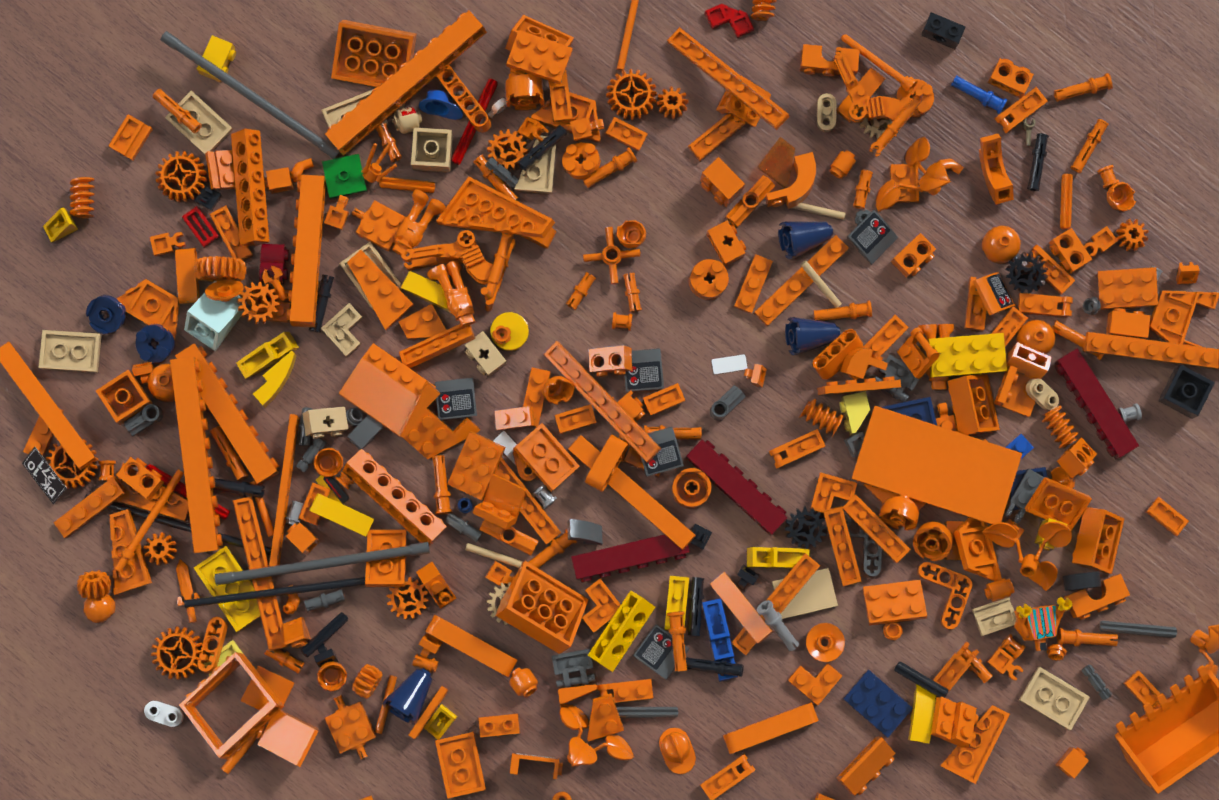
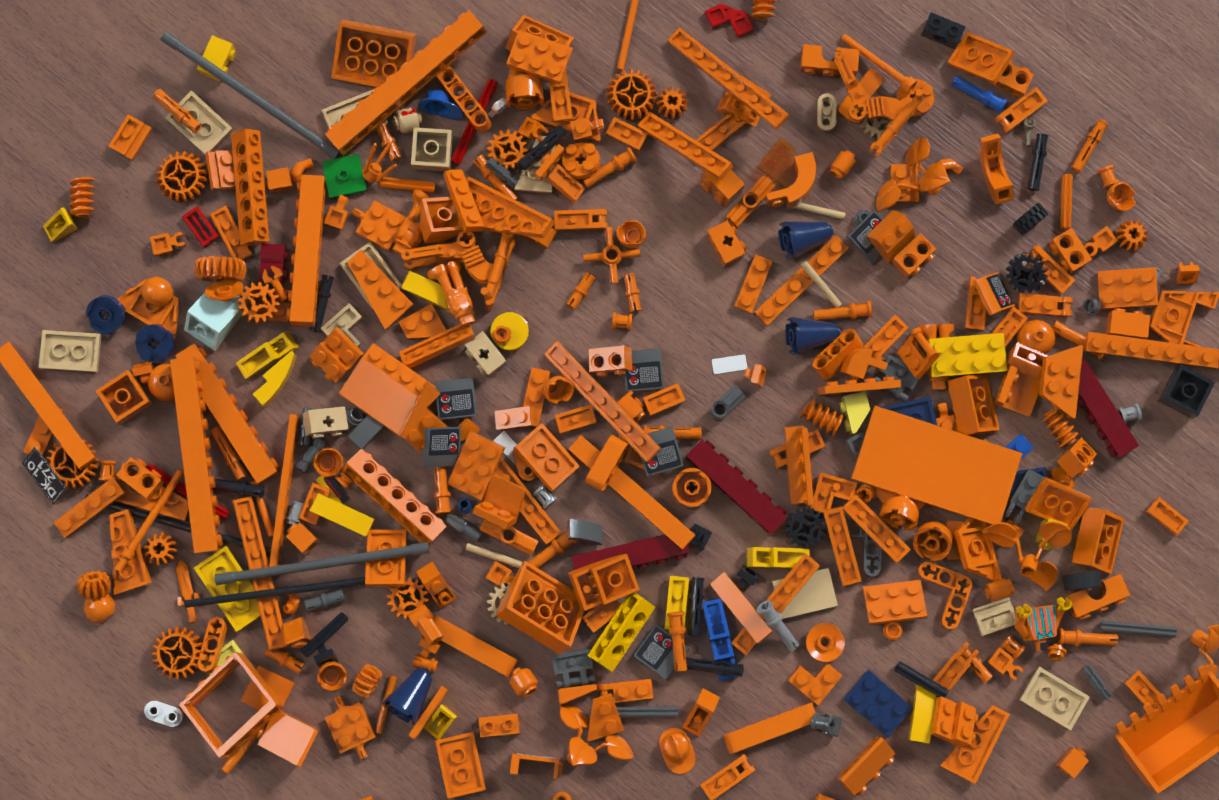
dark grey piece [124,404,164,436] -> none
orange beam [175,248,200,304] -> none
black tile [195,184,222,211] -> none
orange brick [689,259,729,300] -> none
orange pin [853,170,873,209] -> none
orange cylinder [982,225,1021,264] -> none
tan plate [1026,379,1059,410] -> none
orange pin [1054,73,1113,102] -> none
none -> orange hair [141,276,173,307]
none -> orange plate [309,327,364,383]
none -> orange piece [408,604,444,646]
none -> orange slope [420,197,464,243]
none -> slope [421,427,461,468]
none -> orange plate [443,170,484,232]
none -> orange plate [535,144,564,181]
none -> orange plate [545,164,586,203]
none -> orange plate [554,209,608,231]
none -> orange slope [568,554,640,611]
none -> orange plate [638,112,733,180]
none -> orange slope [682,688,720,736]
none -> orange fence [784,425,814,505]
none -> dark grey piece [811,713,842,737]
none -> orange bush [856,484,875,503]
none -> orange slope [866,210,915,264]
none -> orange plate [947,32,1015,85]
none -> black tyre [1013,203,1048,236]
none -> orange wing [1039,345,1083,419]

